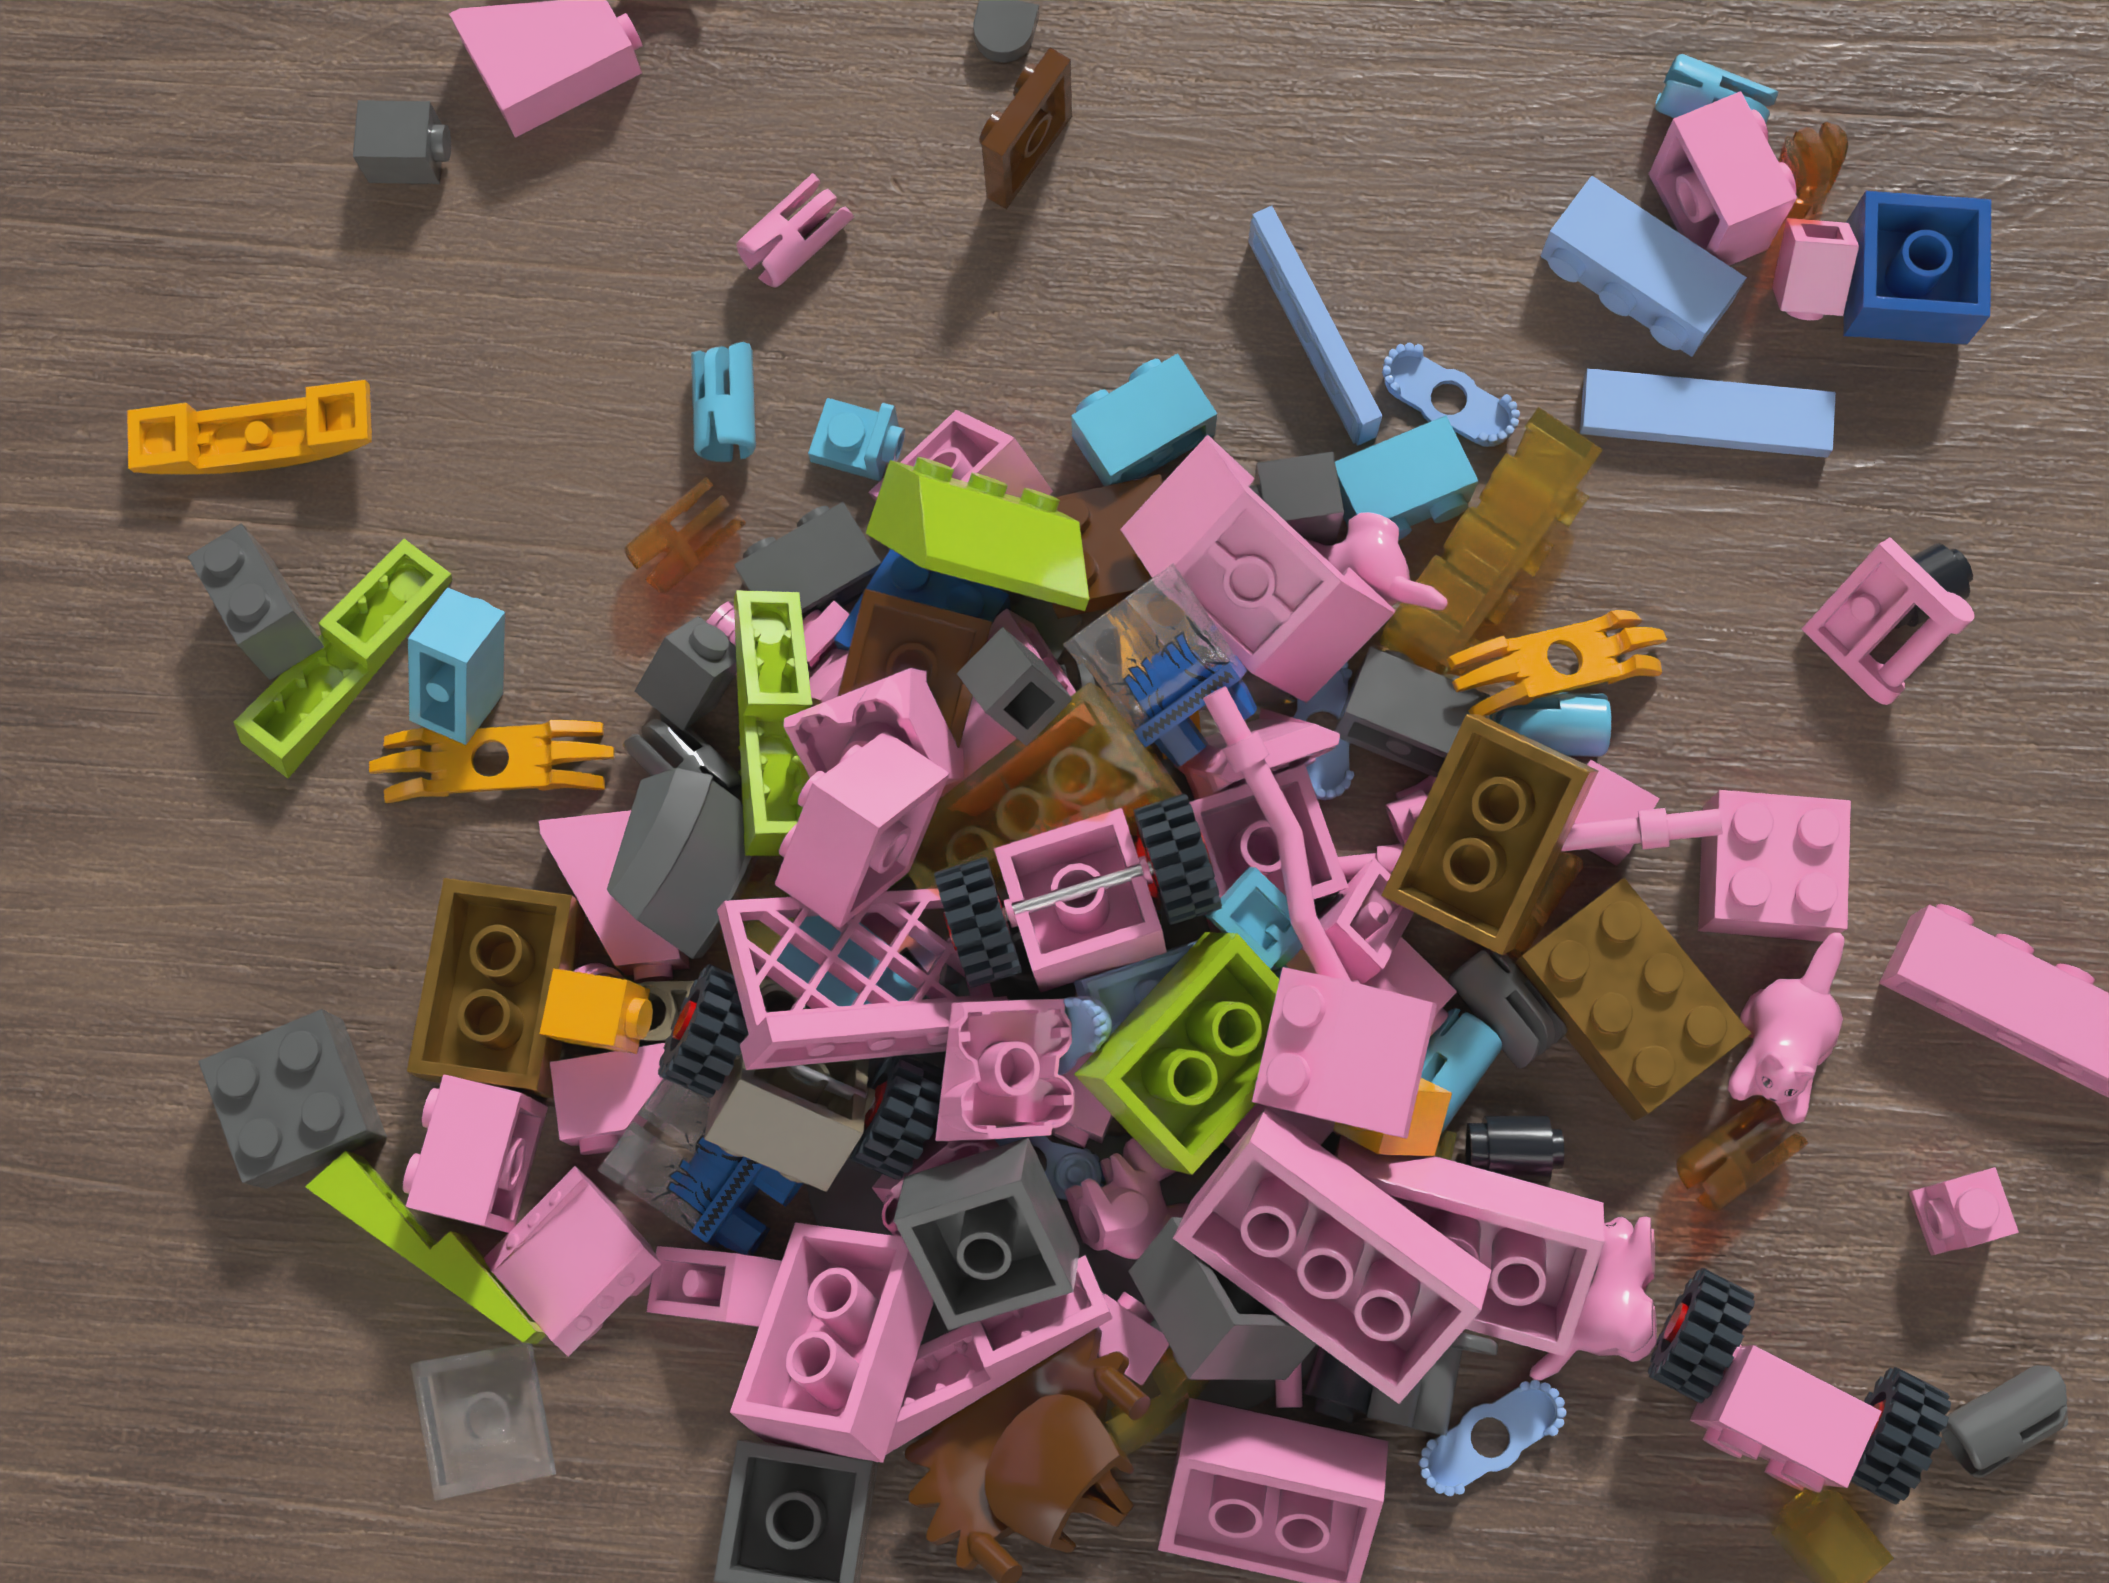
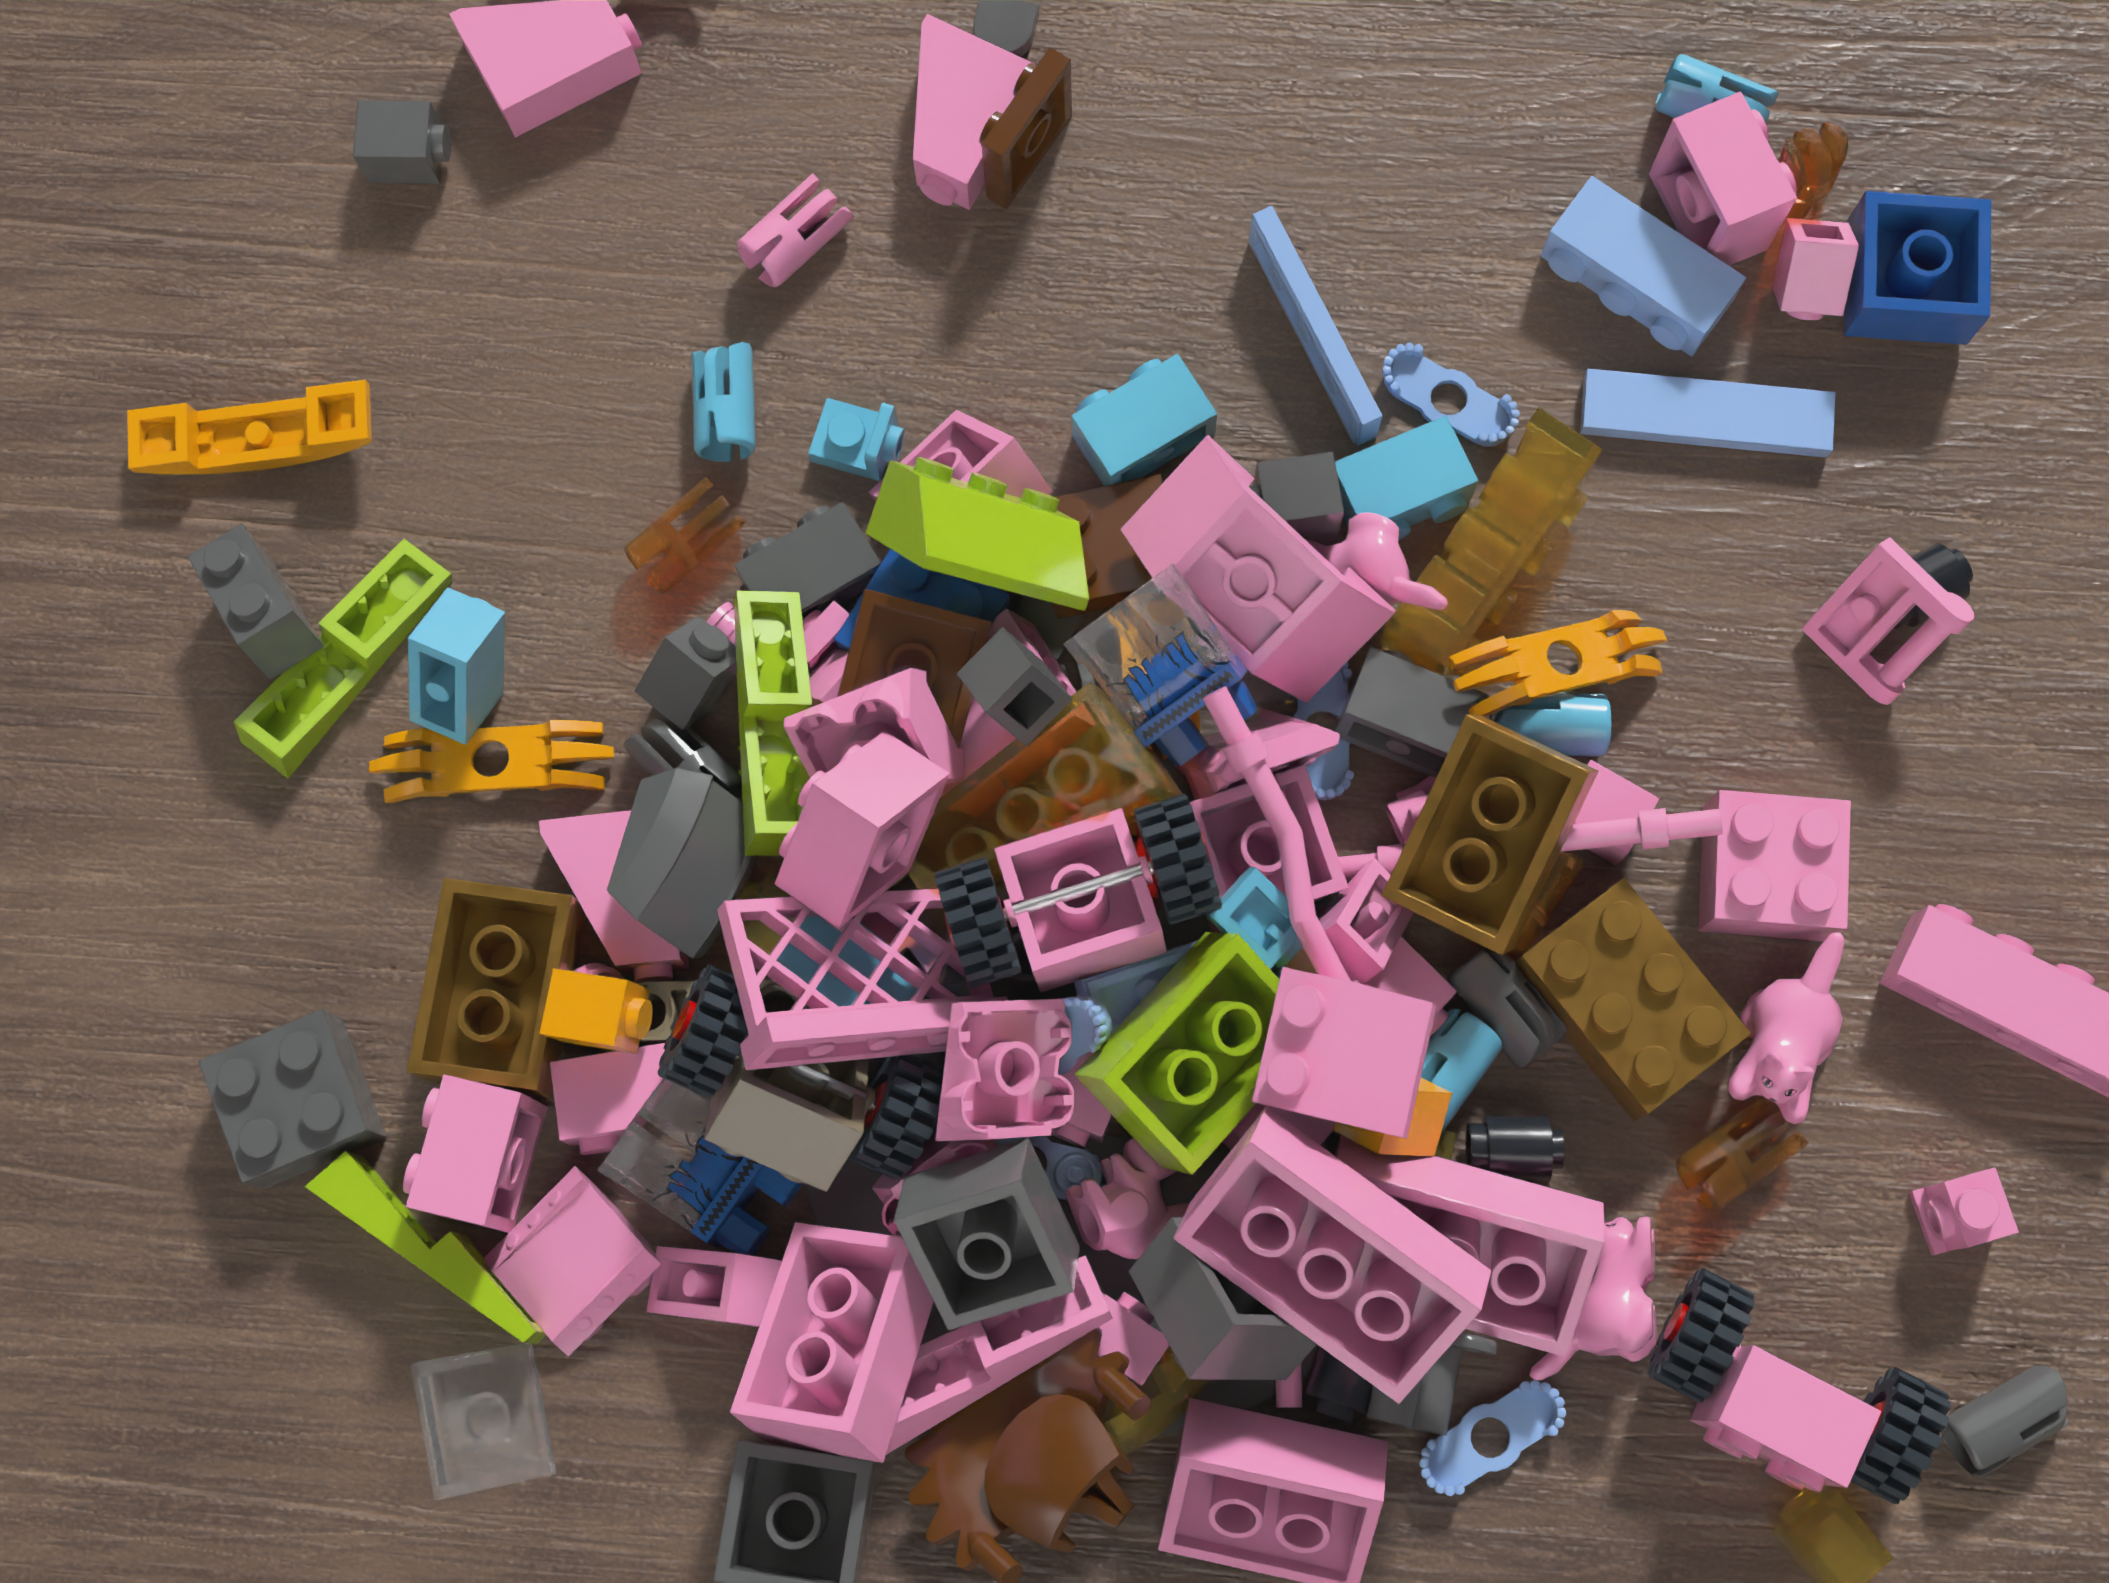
none -> bright pink slope [913,14,1034,210]

